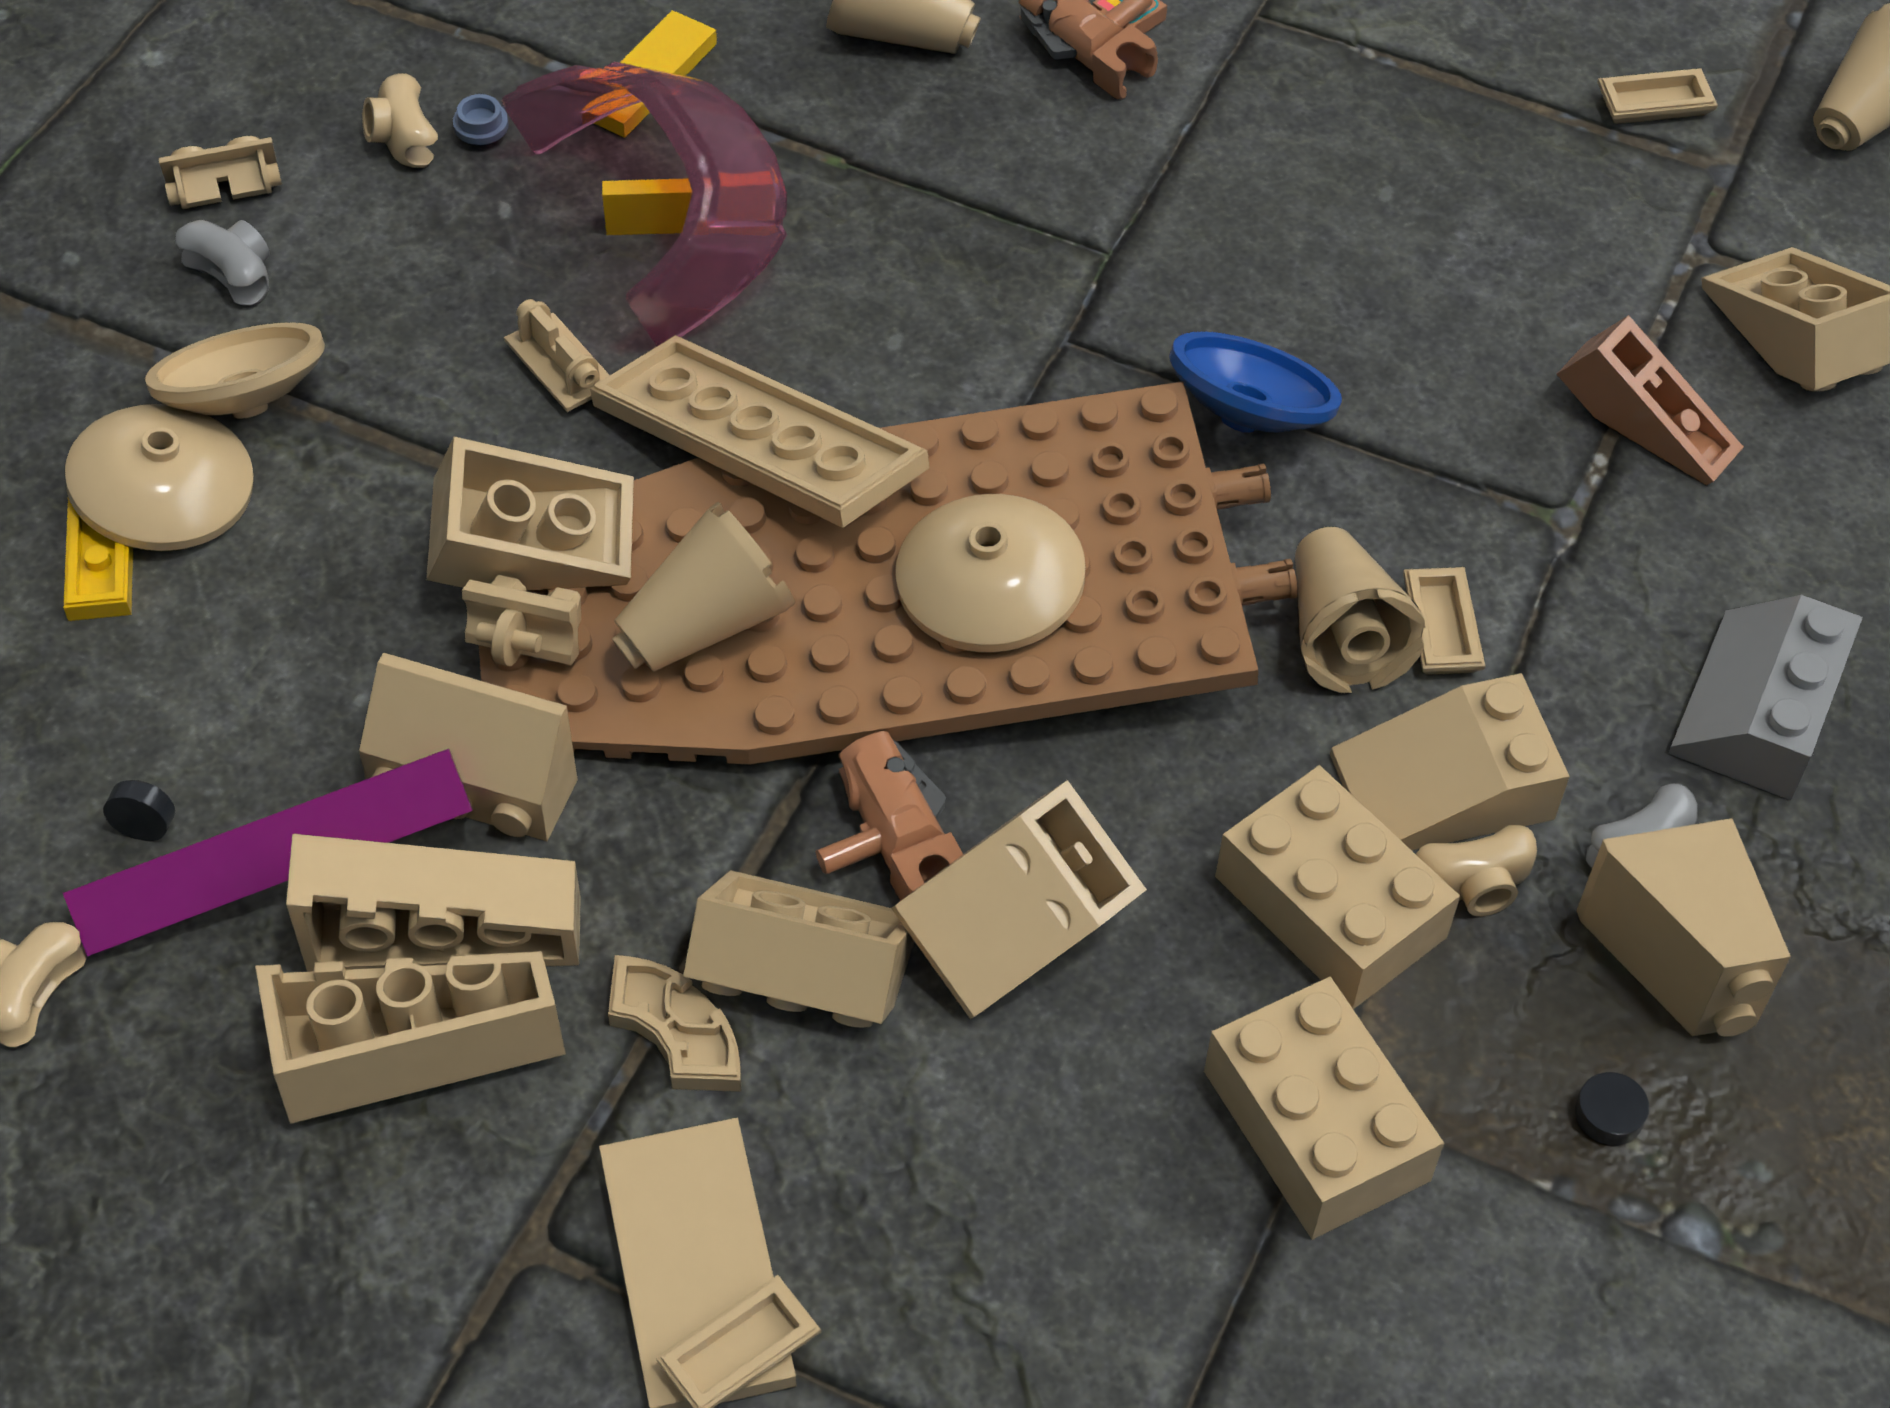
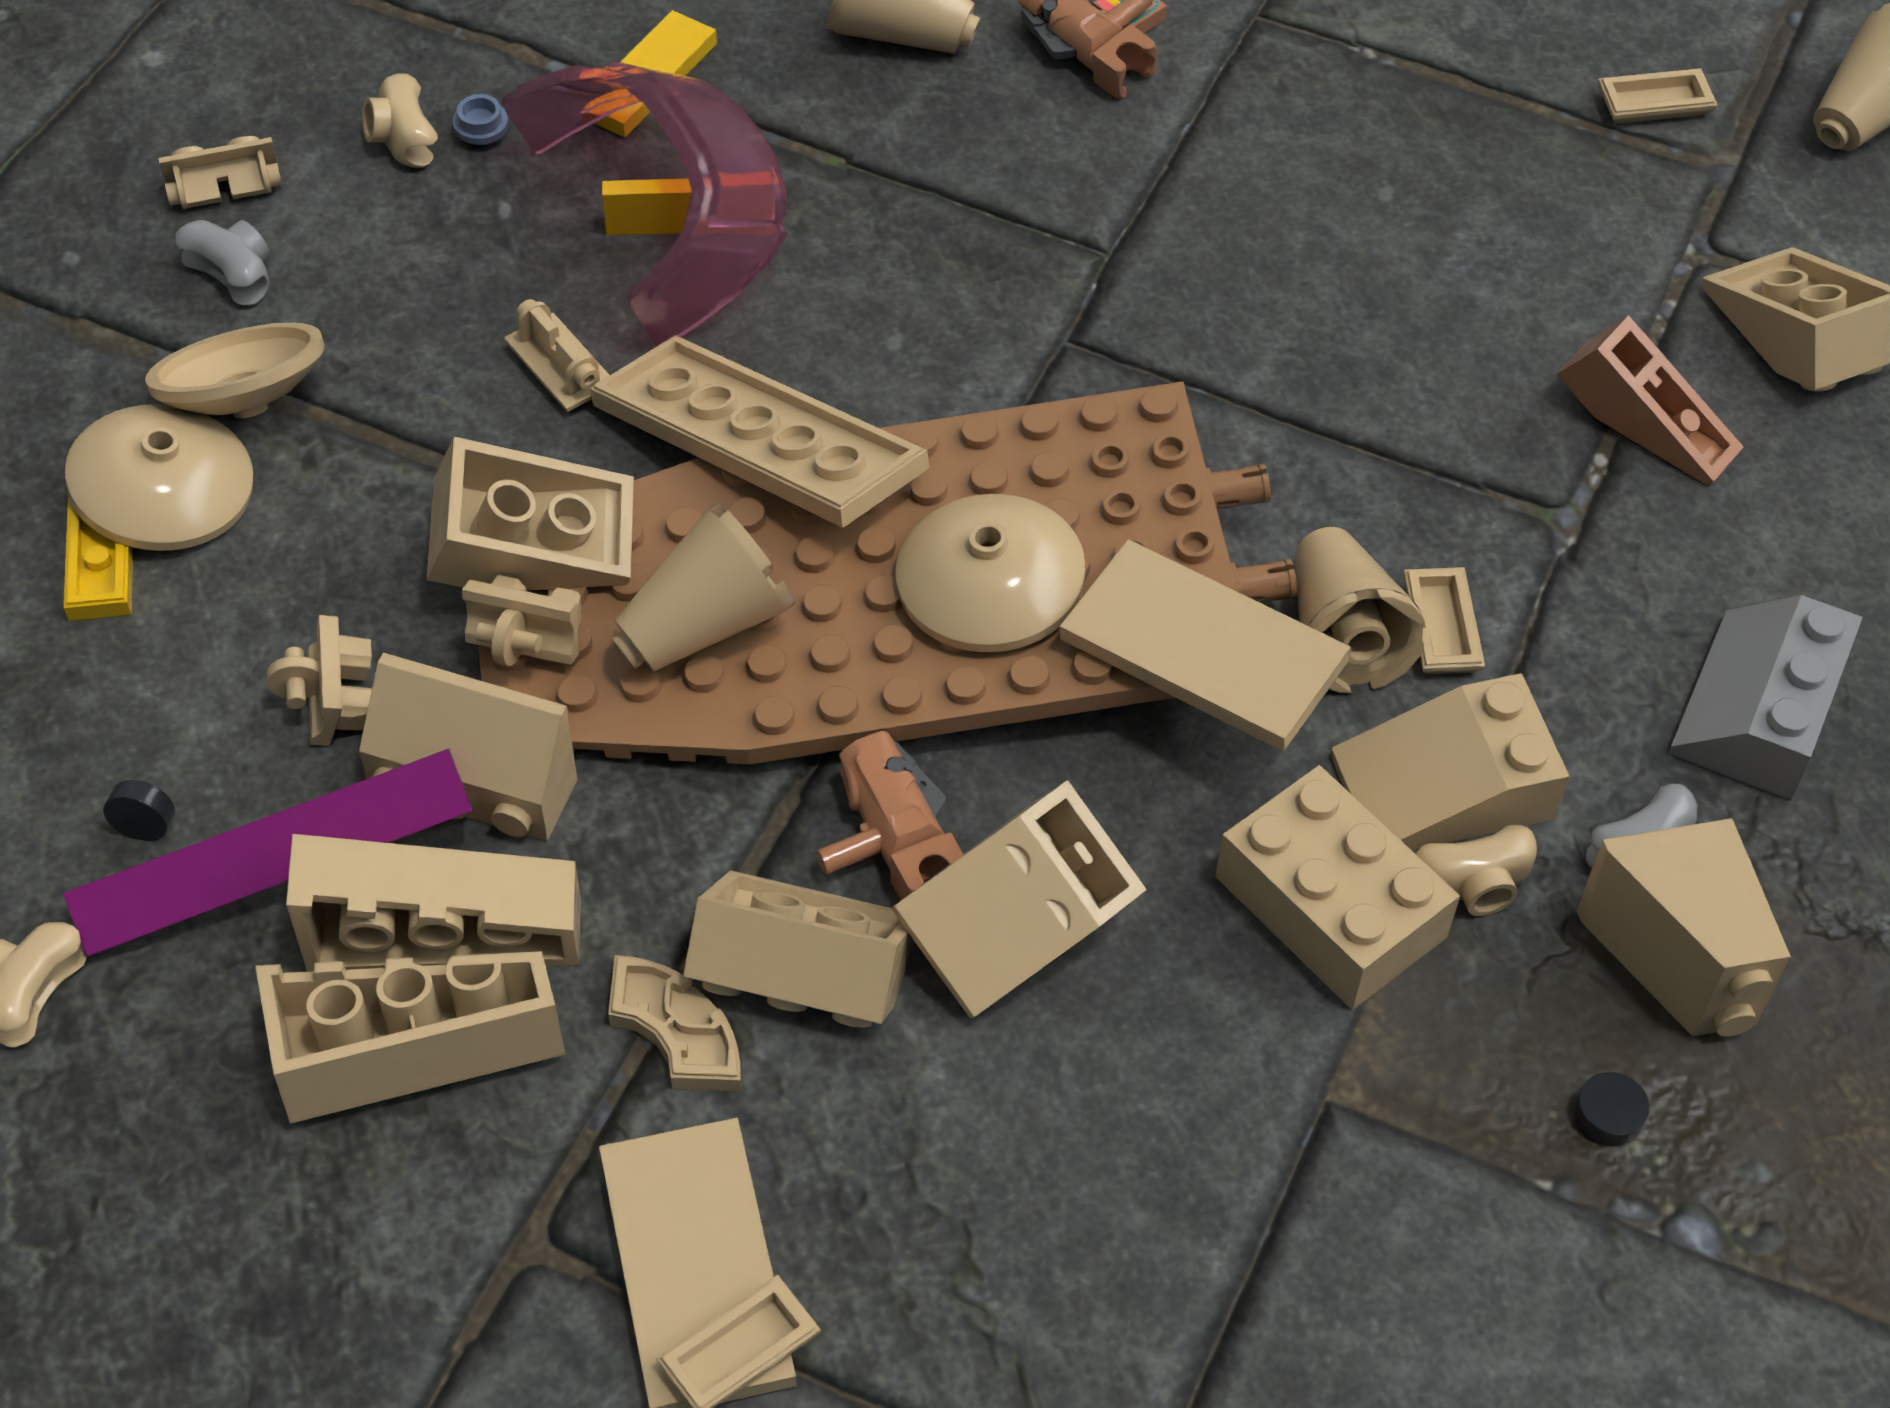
blue dish [1169,332,1342,433] -> none
tan brick [1204,976,1444,1240] -> none
none -> tan hips [267,615,372,746]
none -> tan tile [1060,539,1351,752]

